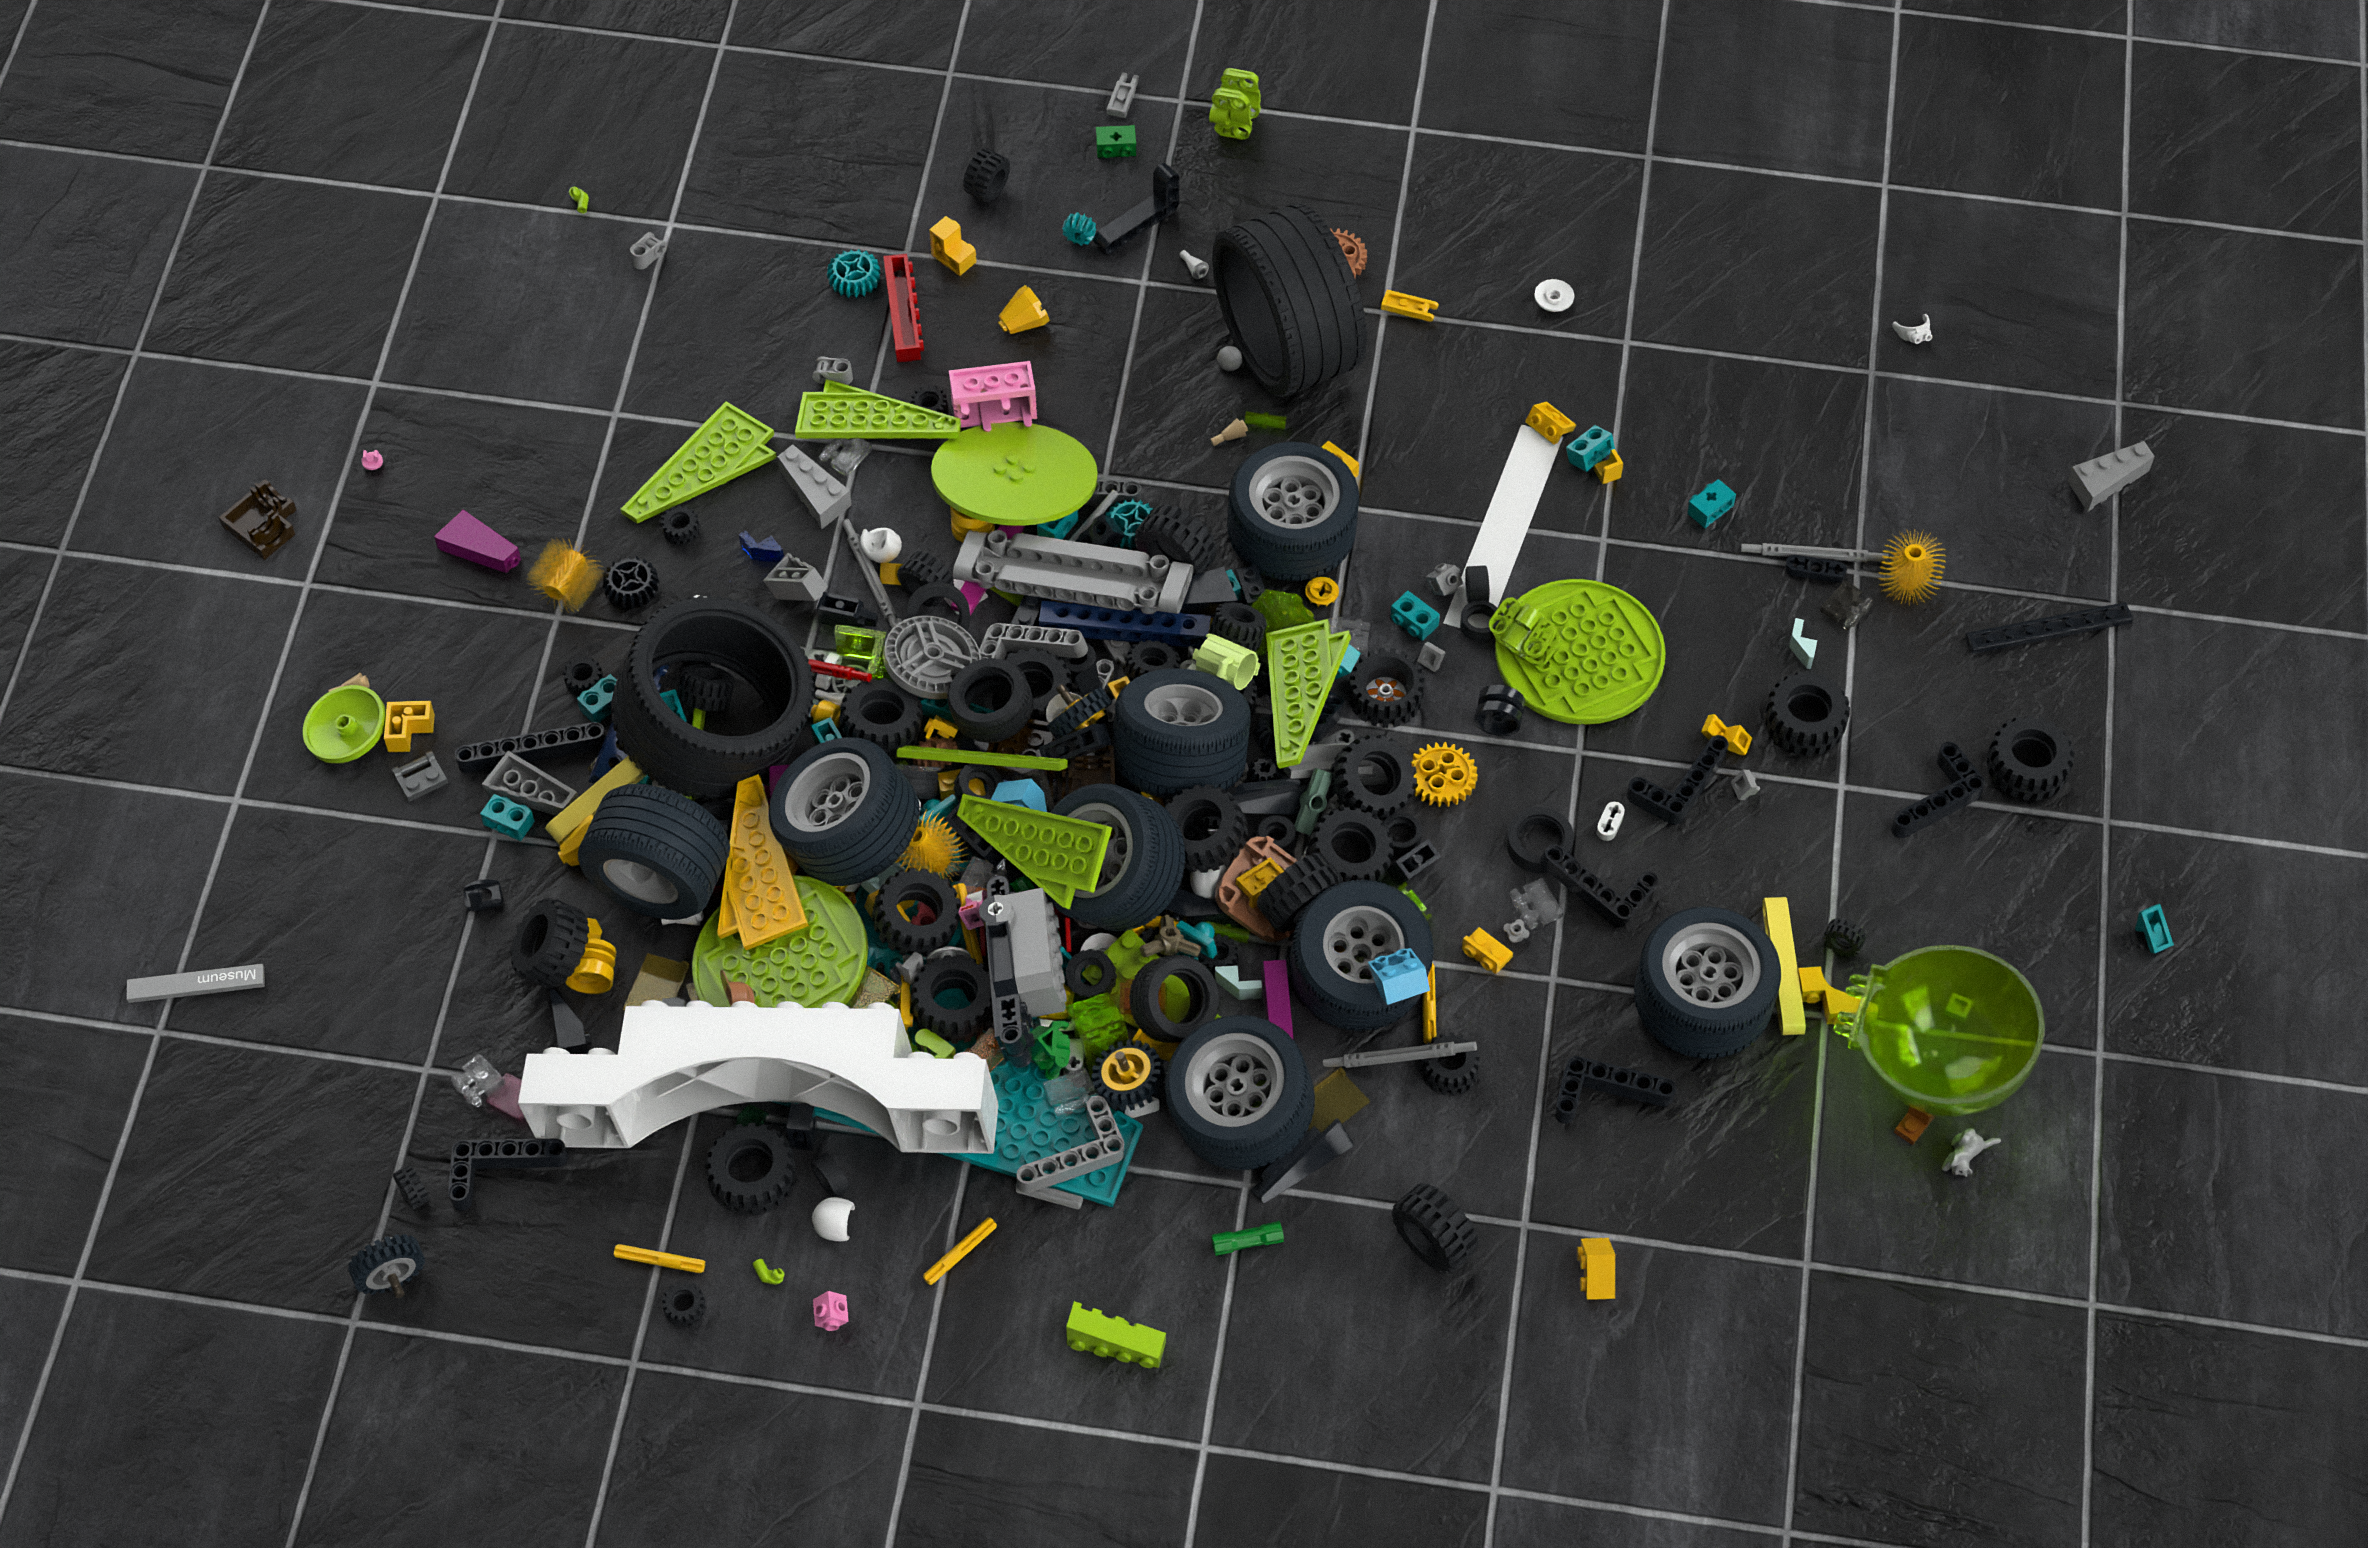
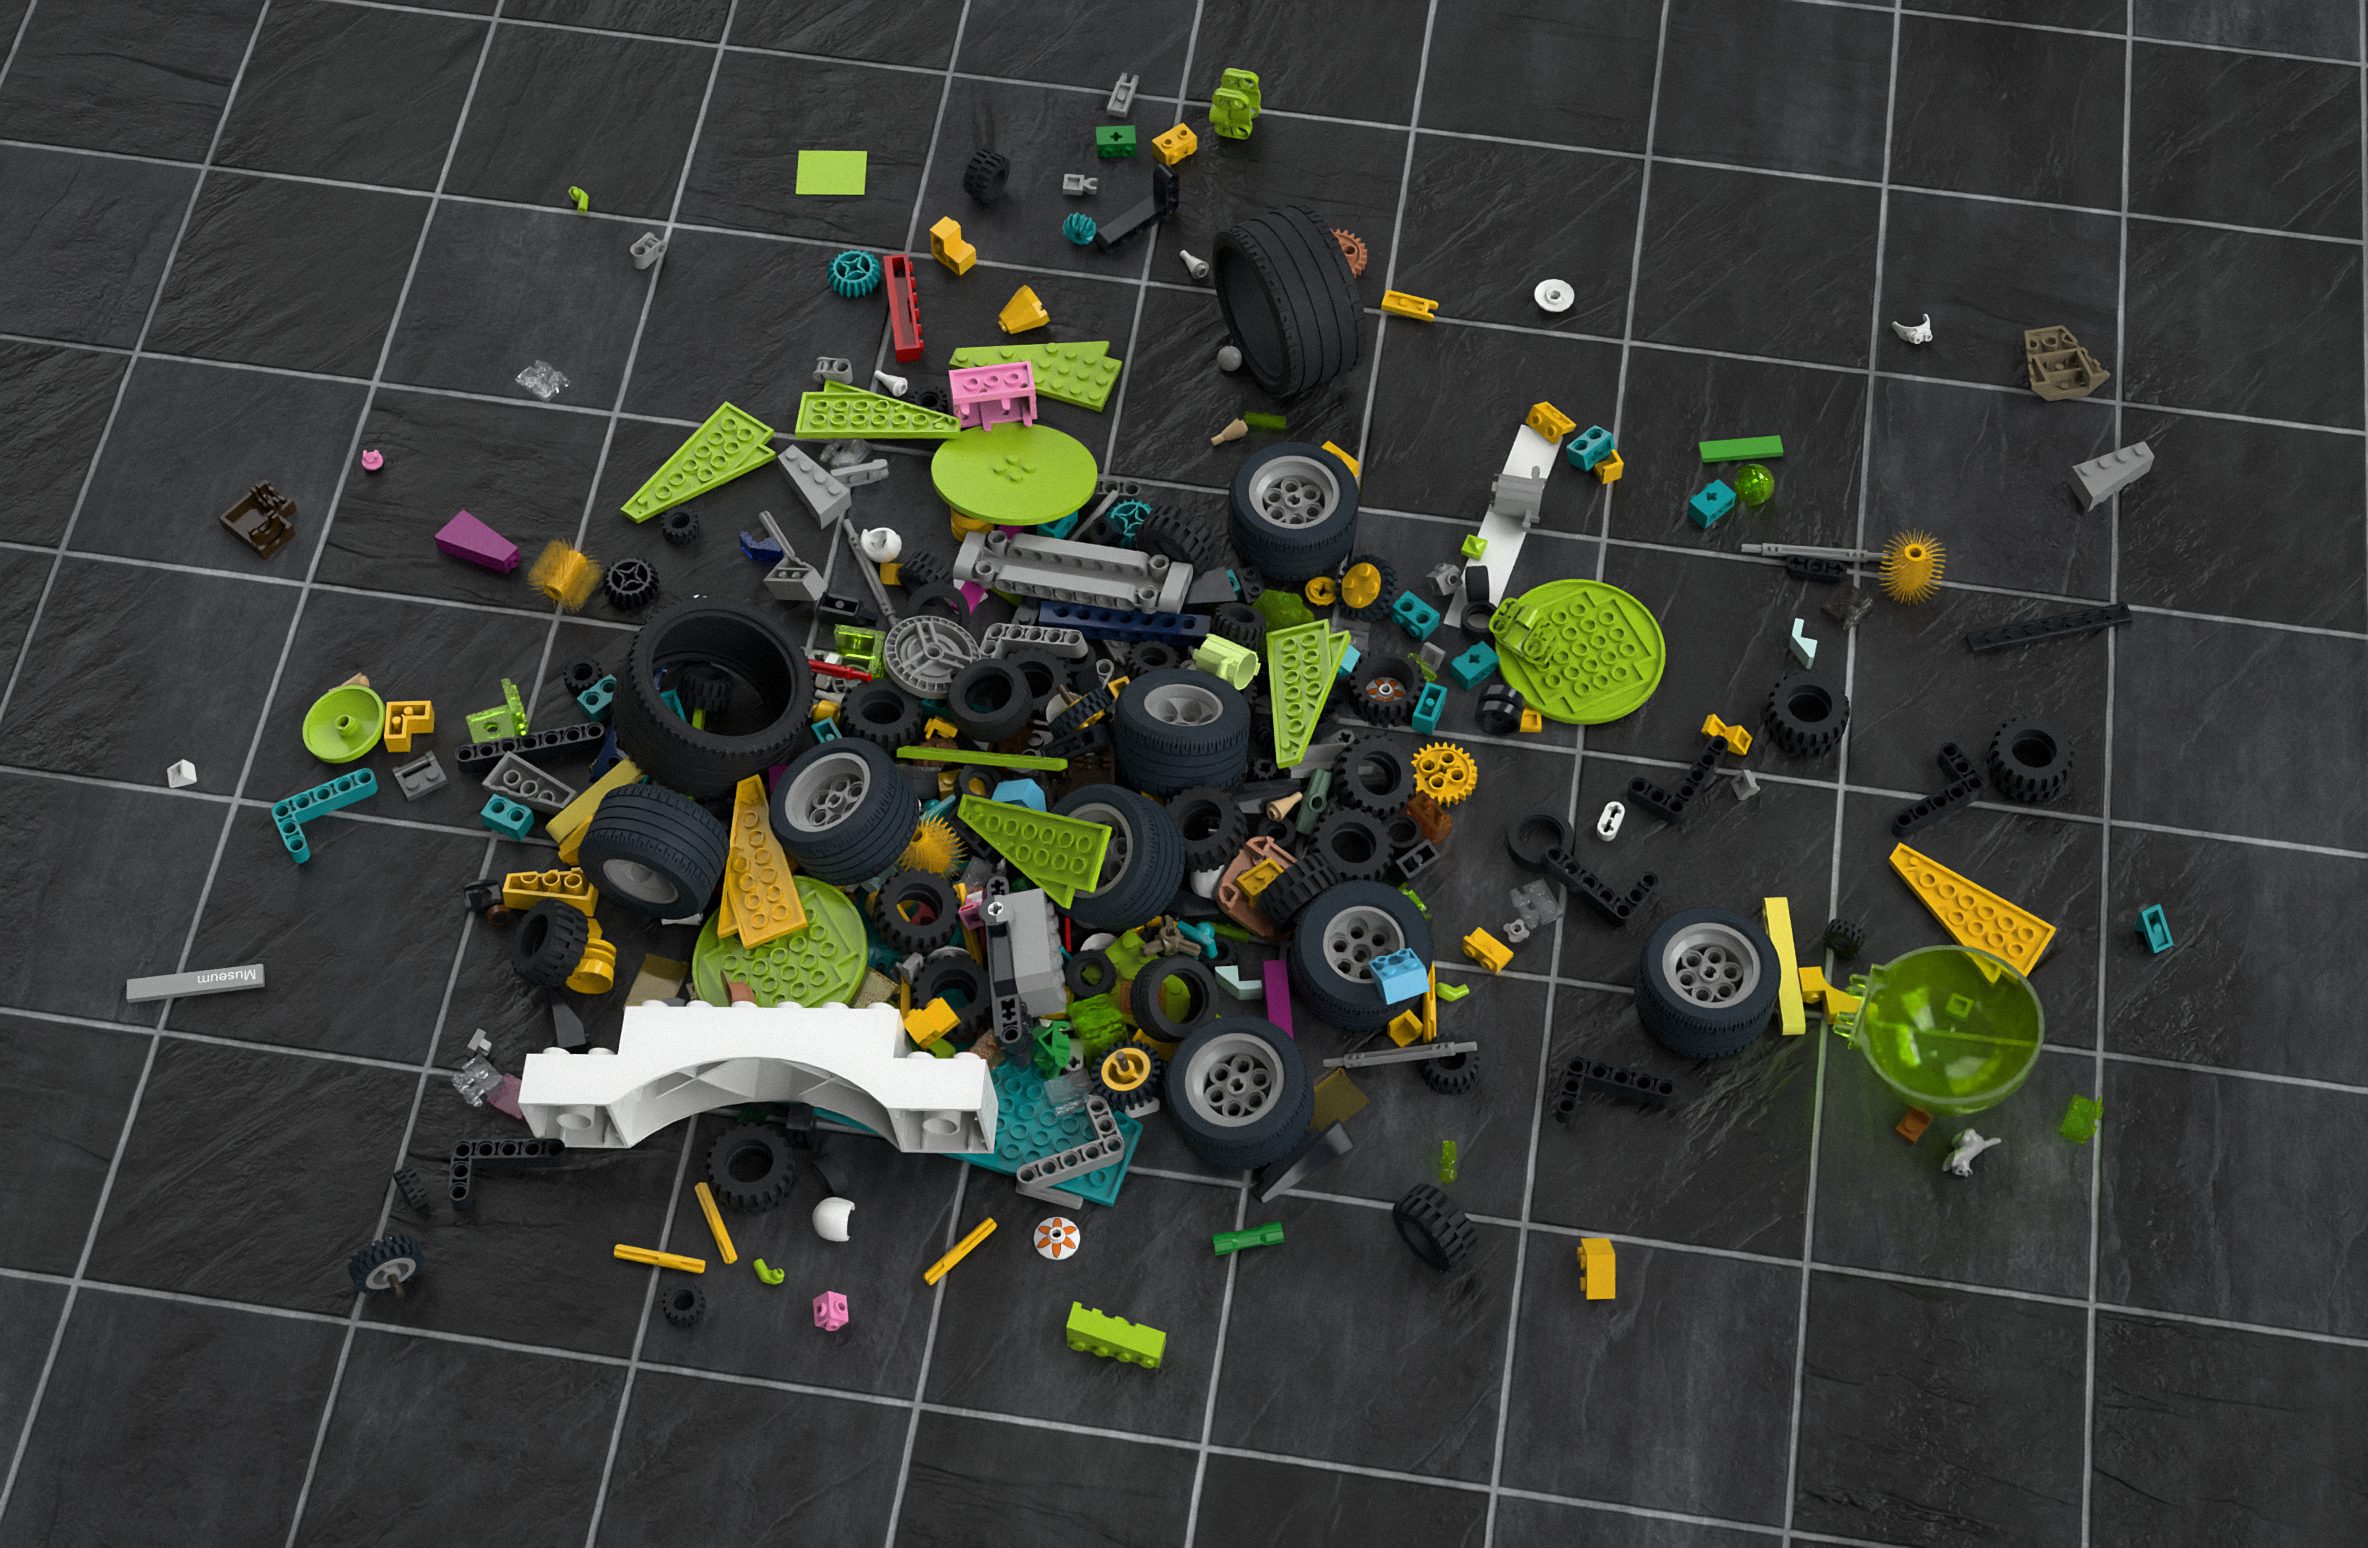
none -> white slope [167,759,197,788]
none -> teal beam [271,768,378,863]
none -> clear neon green bracket [465,678,528,743]
none -> light grey tile [465,1028,492,1058]
none -> reddish brown tile [486,905,510,925]
none -> yellow wedge [503,867,599,917]
none -> clear plate [516,360,570,403]
none -> yellow axle [694,1182,737,1264]
none -> light grey axle [759,511,795,558]
none -> lime sticker [796,151,867,195]
none -> light grey hinge [830,459,889,488]
none -> white cone [874,370,907,397]
none -> yellow brick [903,997,961,1049]
none -> lime wing [949,341,1122,412]
none -> white dish [1034,1217,1080,1261]
none -> light grey plate [1063,174,1098,195]
none -> yellow brick [1152,123,1197,166]
none -> tan cone [1266,792,1303,822]
none -> wheel [1335,554,1399,622]
none -> yellow panel [1387,1009,1423,1048]
none -> clear neon green axle [1407,653,1437,683]
none -> clear orange brick [1407,791,1453,845]
none -> teal brick [1411,682,1447,736]
none -> lime arm [1435,982,1469,1002]
none -> clear neon green axle [1439,1141,1458,1184]
none -> teal brick [1450,641,1500,691]
none -> lime tile [1461,534,1488,560]
none -> light grey container [1488,466,1547,532]
none -> yellow tile [1519,705,1541,732]
none -> bright green tile [1698,435,1784,463]
none -> clear neon green cylinder [1735,464,1775,506]
none -> yellow wing [1888,843,2057,985]
none -> dark tan wedge [2024,325,2110,401]
none -> clear neon green bracket [2058,1093,2105,1145]

